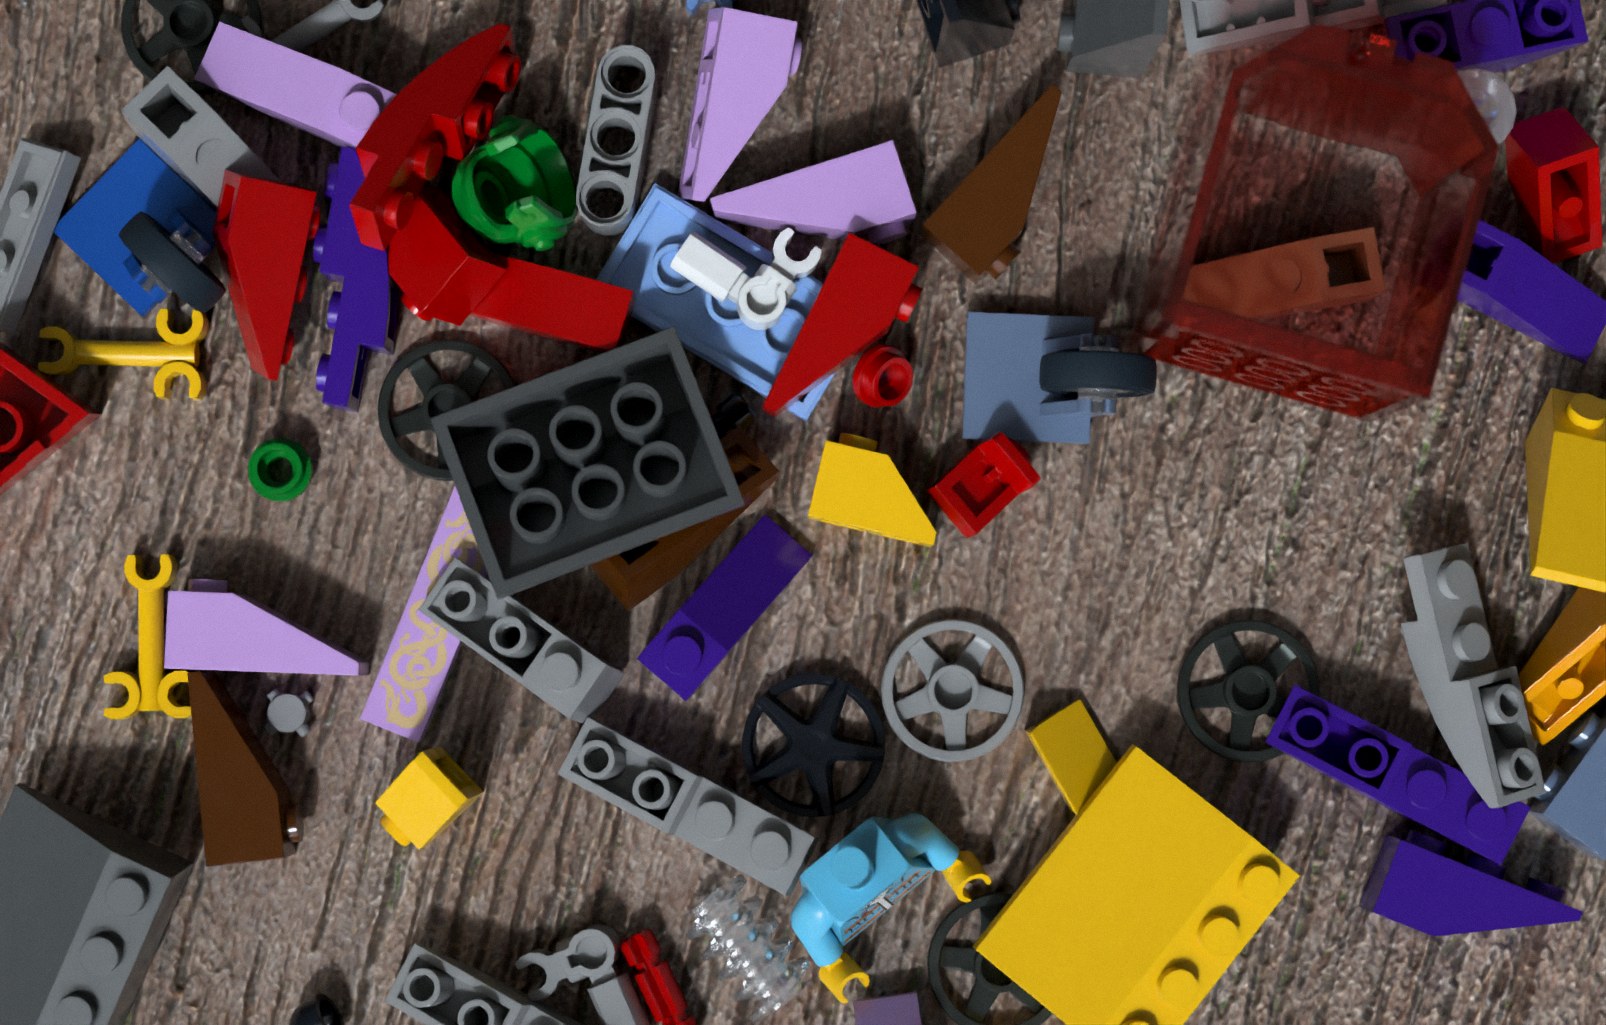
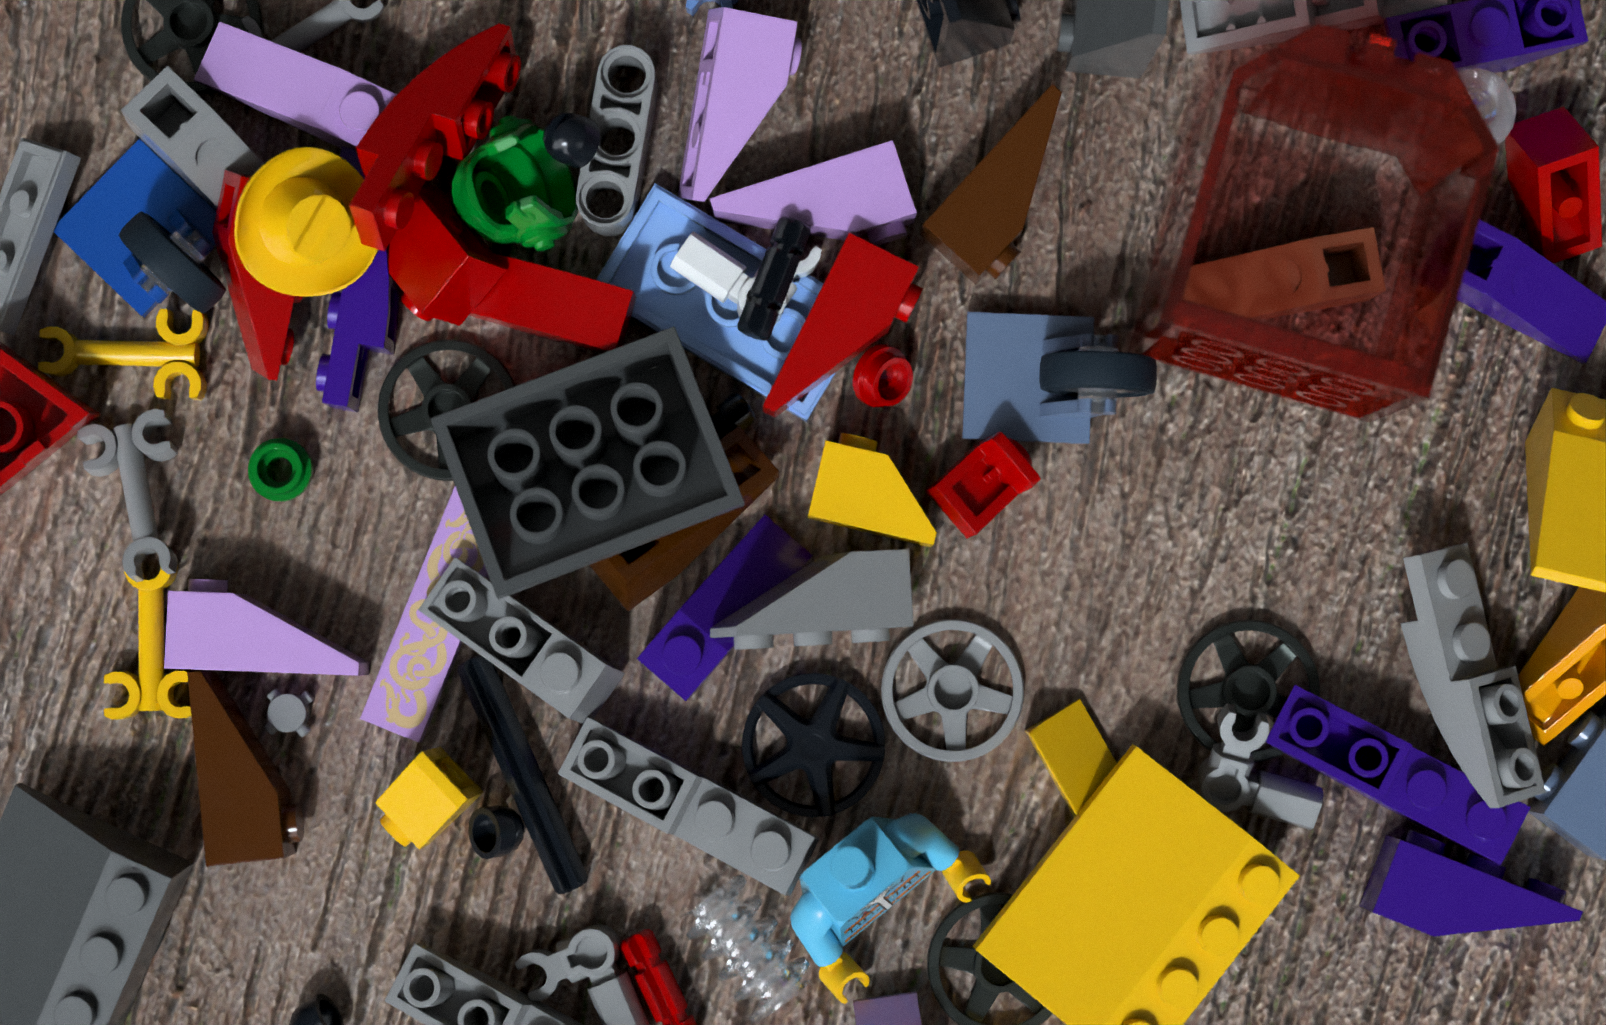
none -> light grey bar [77,409,178,582]
none -> yellow hat [235,147,378,297]
none -> black axle [457,655,588,894]
none -> black hinge [468,805,525,859]
none -> black hinge [542,113,600,168]
none -> light grey slope [710,549,914,650]
none -> black axle [737,216,811,341]
none -> light grey bar [1198,703,1323,830]

